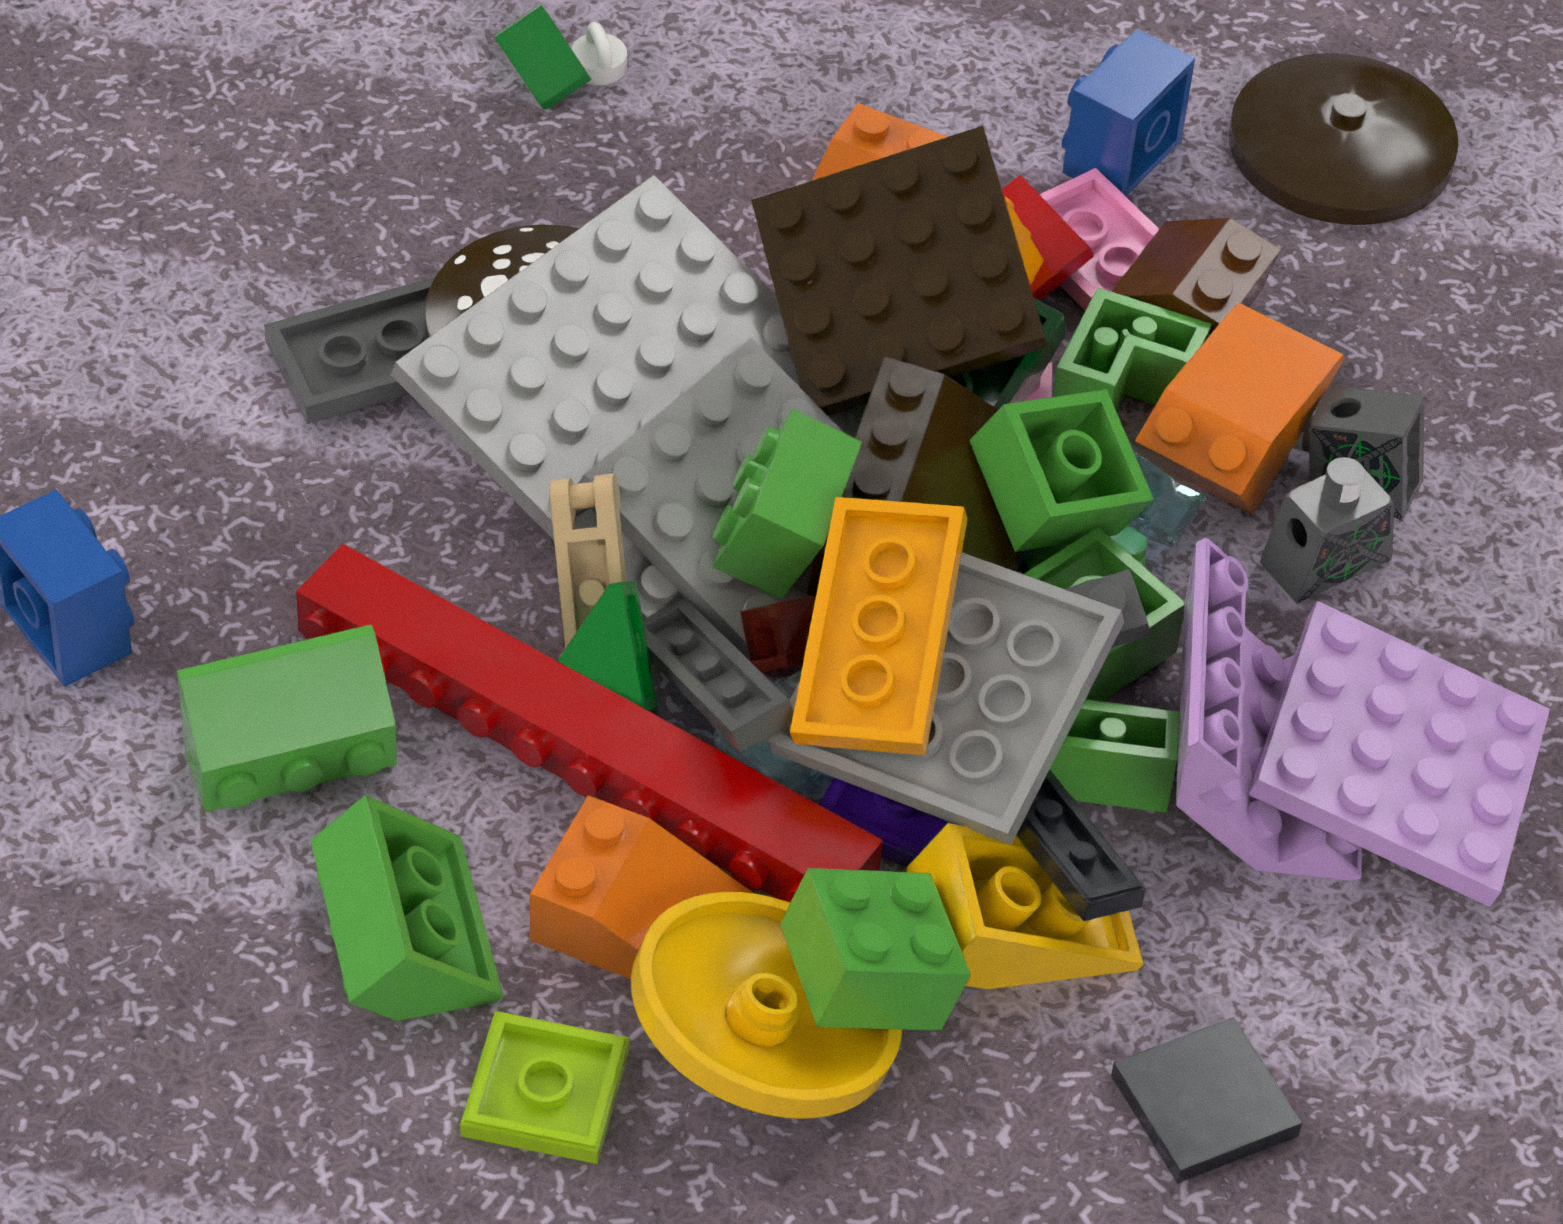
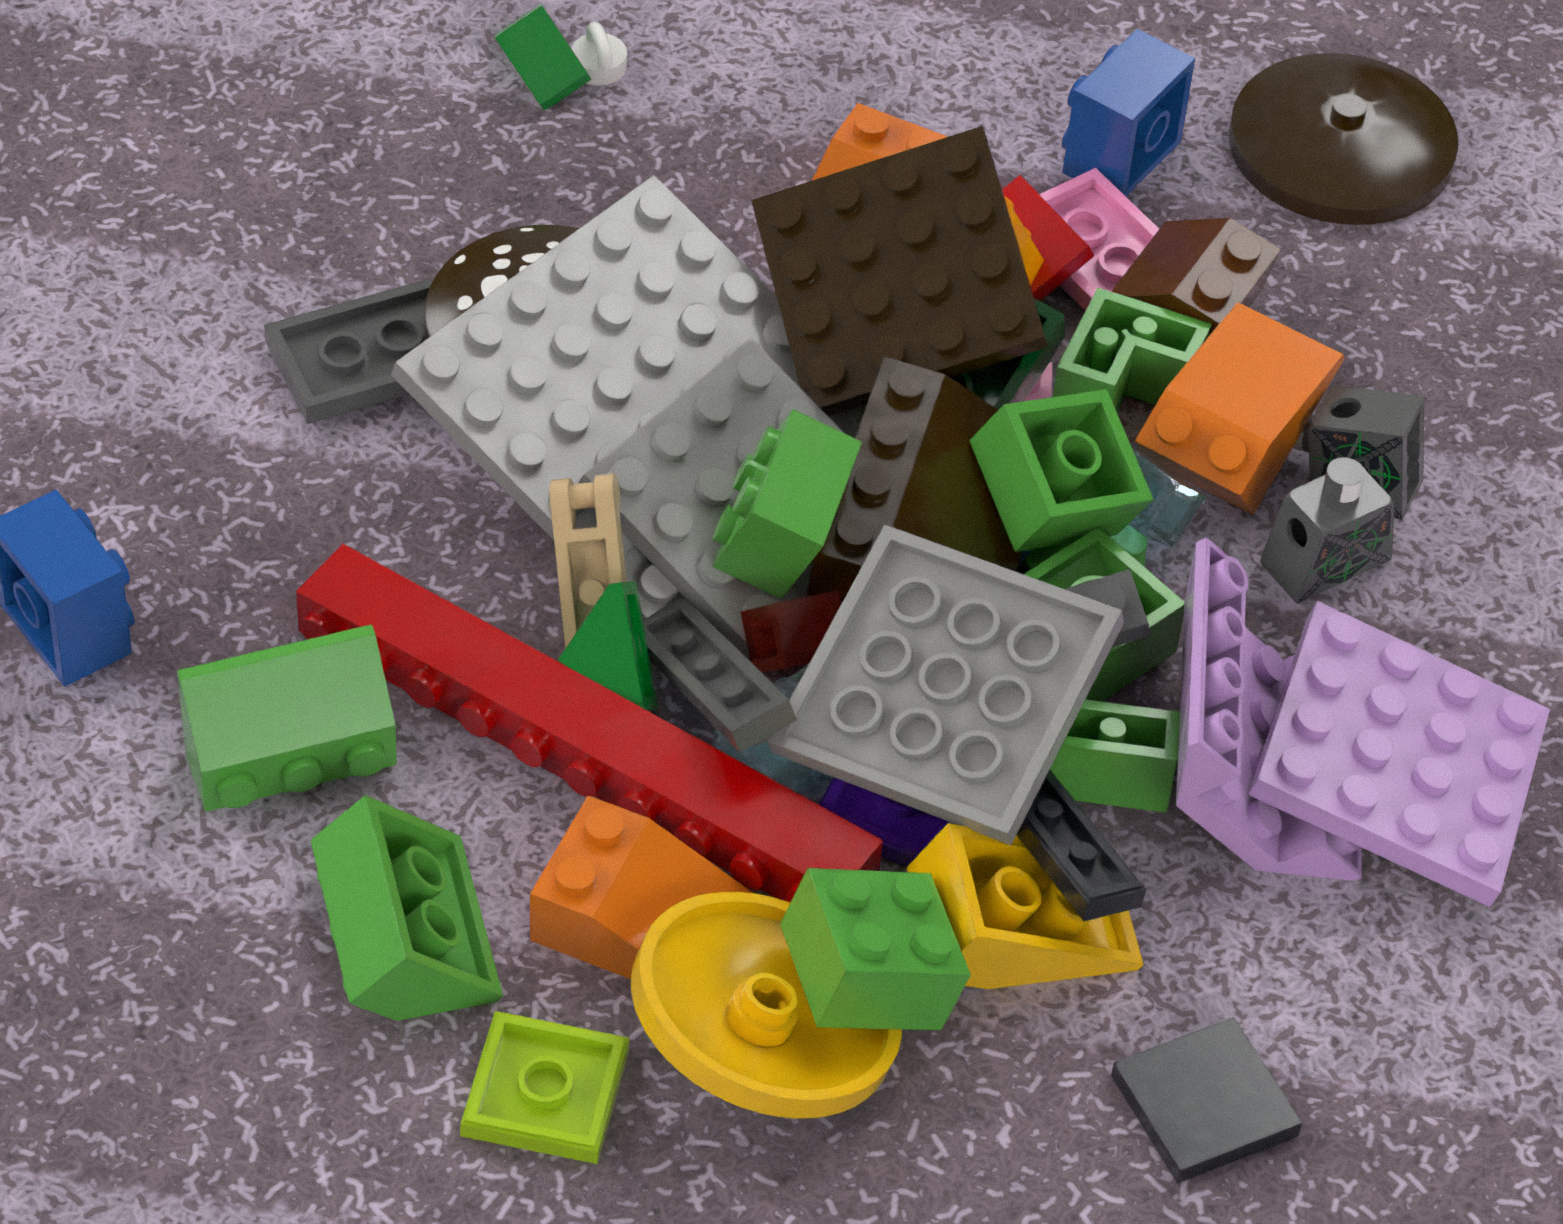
light orange plate [790,497,968,756] -> none

